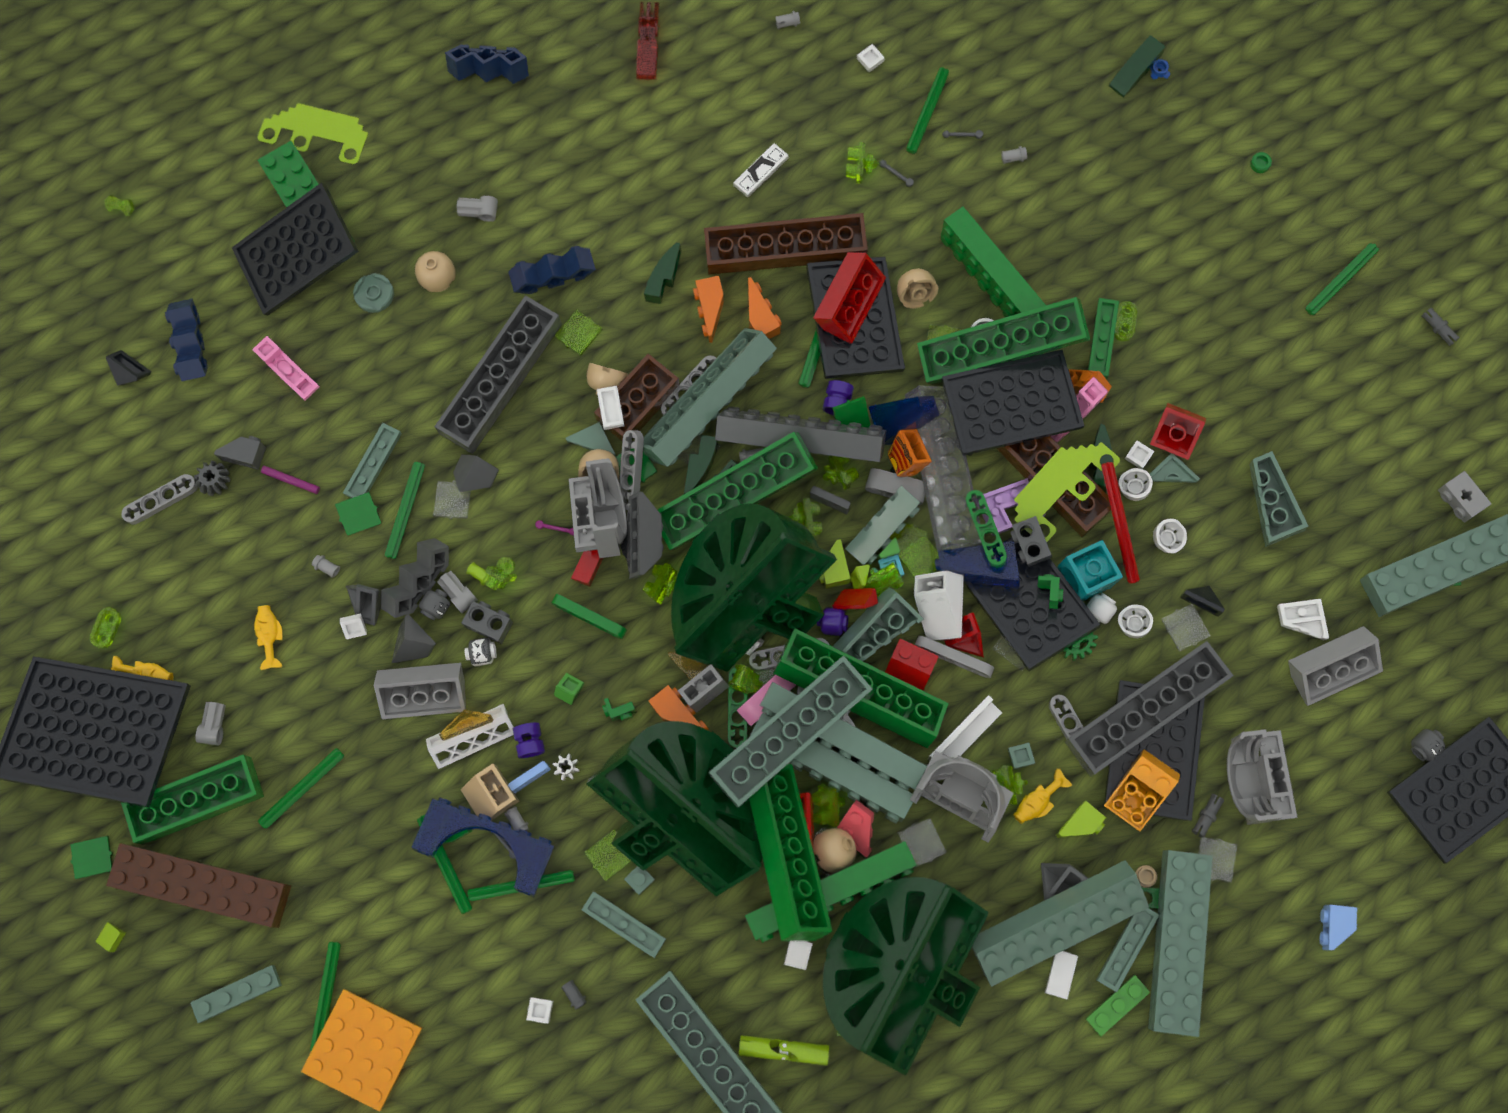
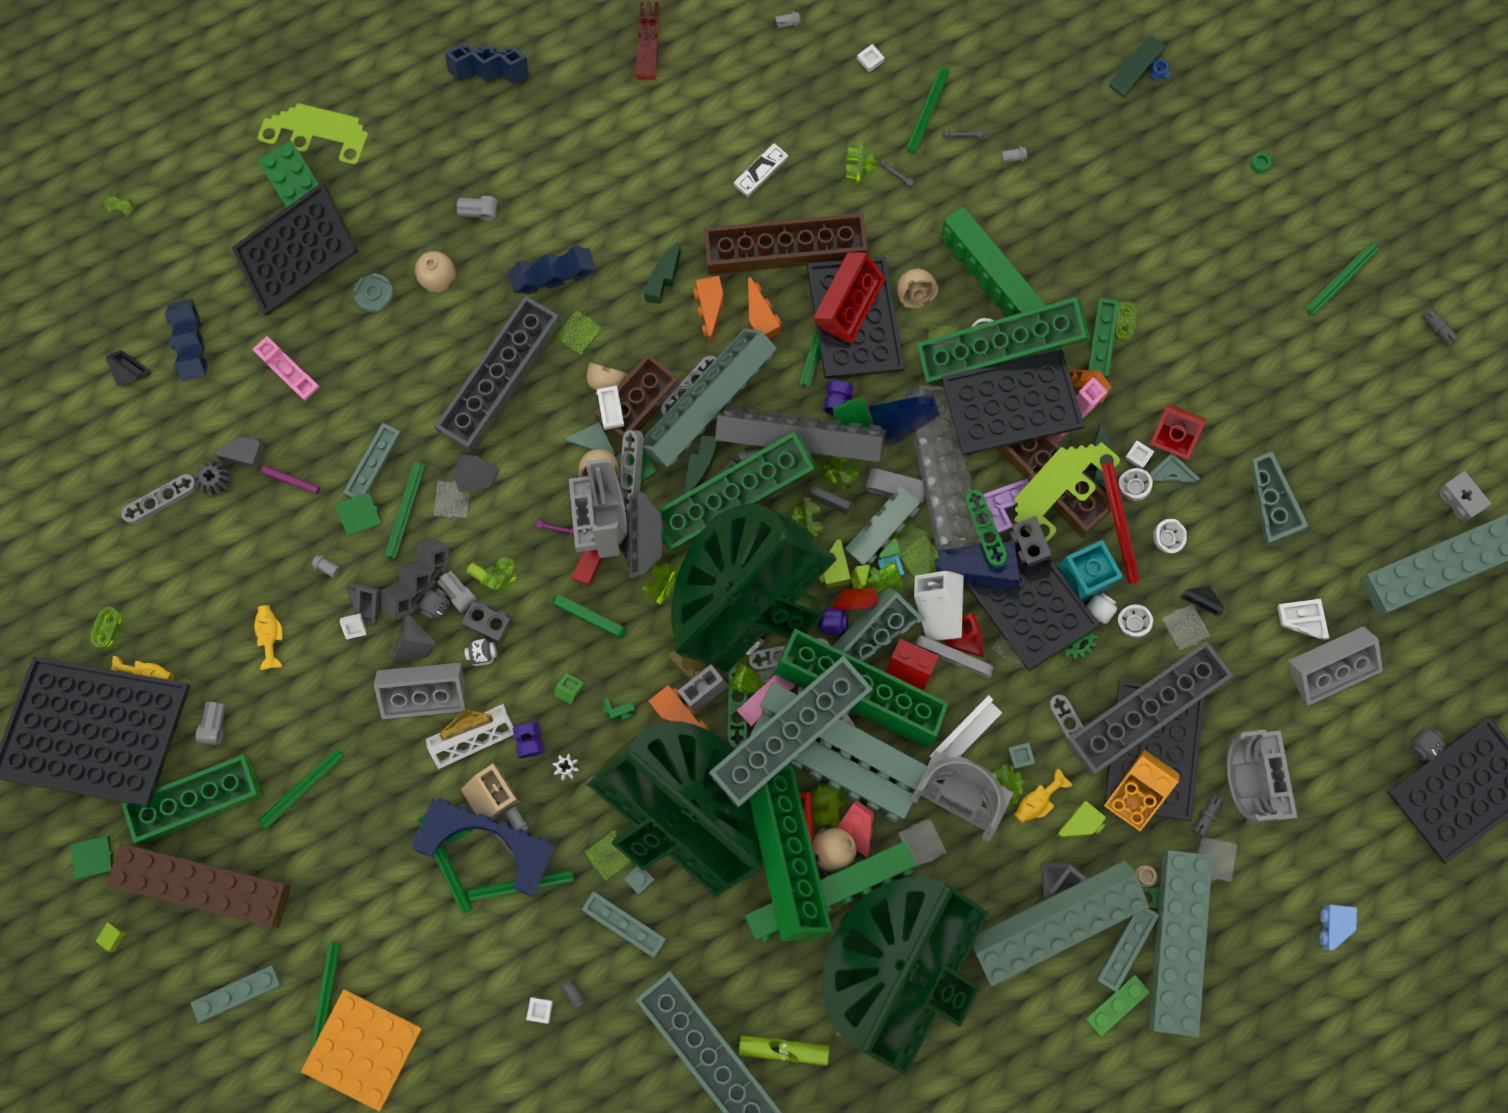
light blue tile [508,761,551,793] -> none
white slope [784,941,812,970] -> none
orange torso [888,429,932,477] -> none
green bracket [1038,574,1063,609] -> none
white tile [1045,951,1078,999] -> none

